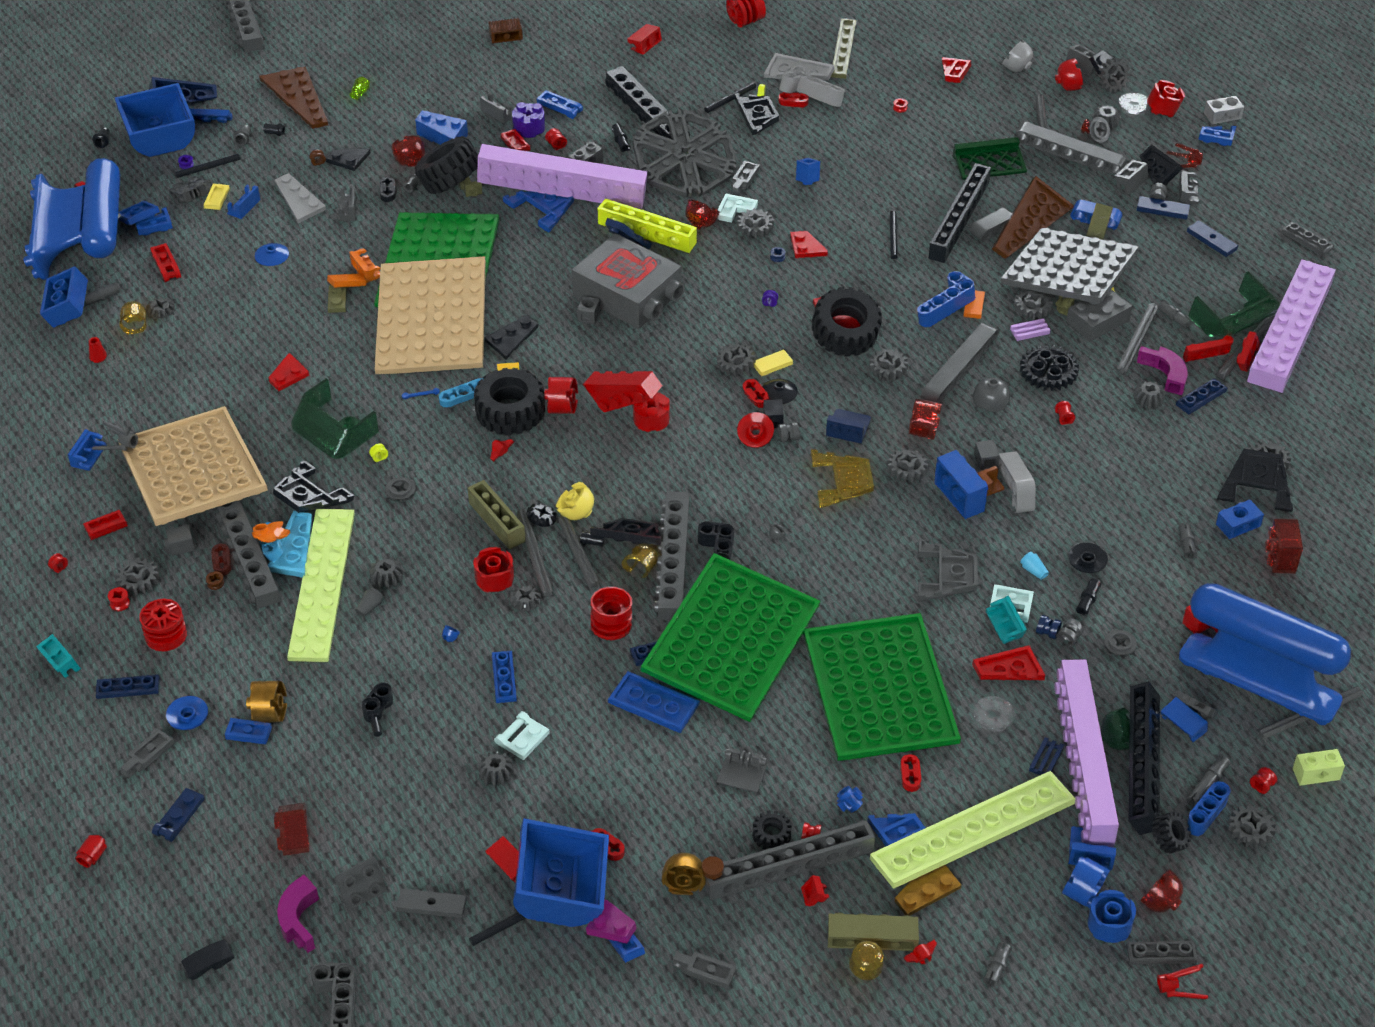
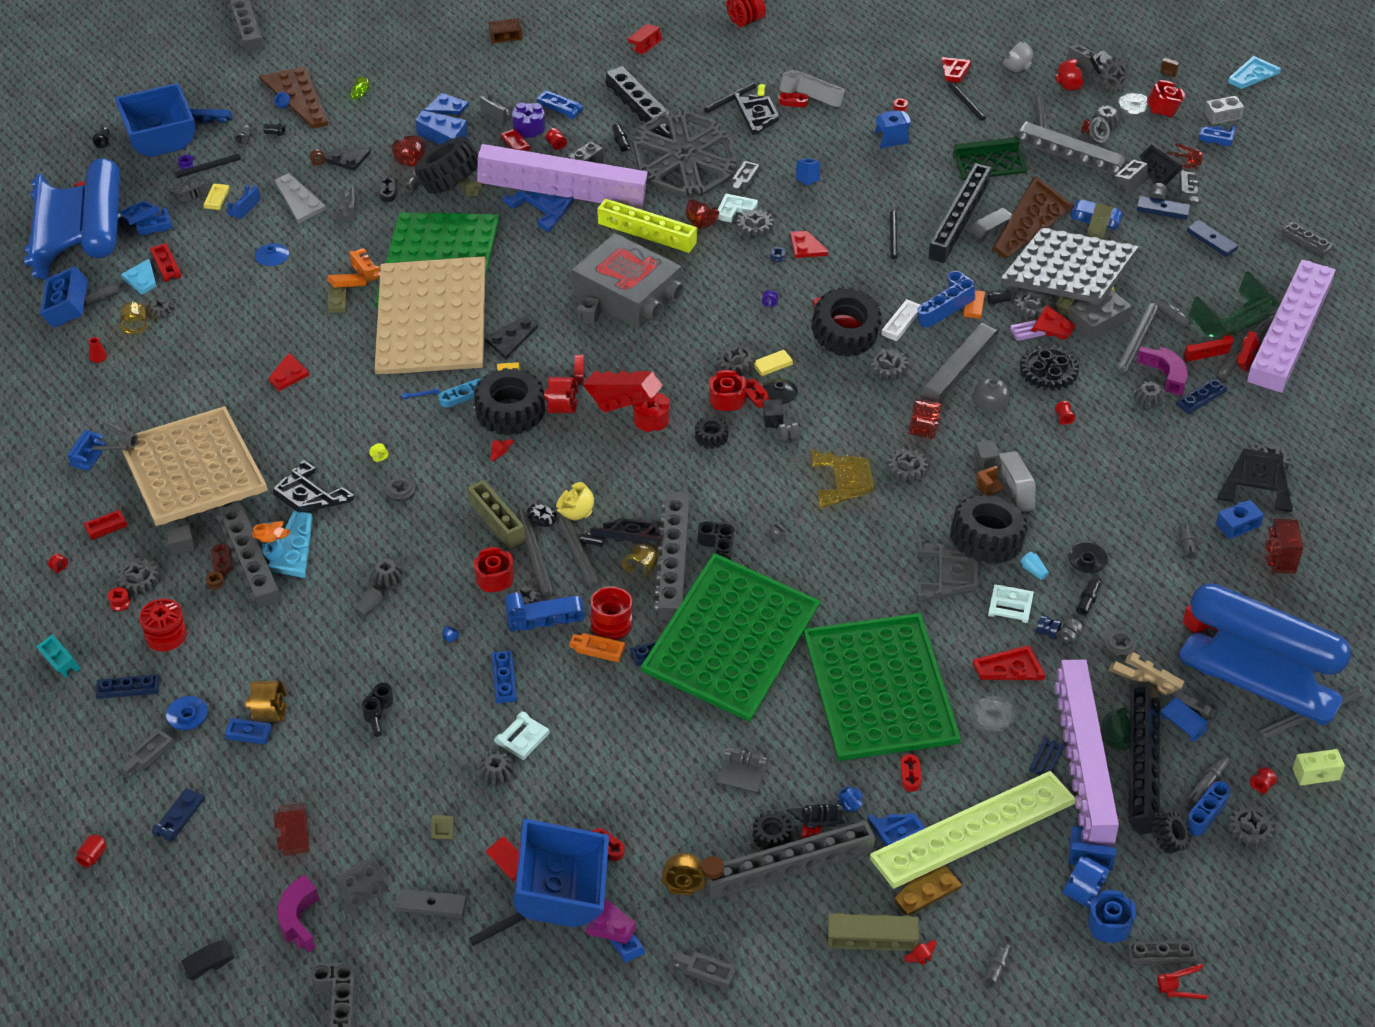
dark blue wedge [149,77,217,103] -> none
yellowish green plate [287,509,355,662] -> none
clear green windscreen [291,378,379,459] -> none
dark blue wing [605,218,652,249] -> none
blue tile [608,671,700,733] -> none
red dish [737,412,774,448] -> none
light grey wing [764,53,834,80] -> none
red tile [801,875,829,906] -> none
dark blue bracket [826,409,871,444] -> none
tile [831,19,856,79] -> none
clear yellow helmet [849,941,884,980] -> none
blue brick [934,450,988,519] -> none
teal hinge [985,595,1027,644] -> none
clear red cylinder [1140,869,1183,913] -> none
none -> medium azure wing [121,259,156,295]
none -> blue tile [274,92,290,109]
none -> wing [425,93,469,115]
none -> olive tile [431,815,454,839]
none -> blue beam [504,593,586,632]
none -> orange hinge [569,633,625,663]
none -> red beam [574,355,584,383]
none -> black tyre [695,416,728,449]
none -> red brick [709,370,746,411]
none -> black hinge [786,803,845,828]
none -> blue piece [873,111,911,148]
none -> white plate [881,299,920,341]
none -> black bar [948,81,986,121]
none -> black tyre [950,495,1028,564]
none -> black pin [987,291,1011,305]
none -> red wing [1031,305,1076,339]
none -> tan wing [1108,652,1184,695]
none -> reddish brown tile [1160,58,1179,77]
none -> medium azure wing [1228,56,1281,89]

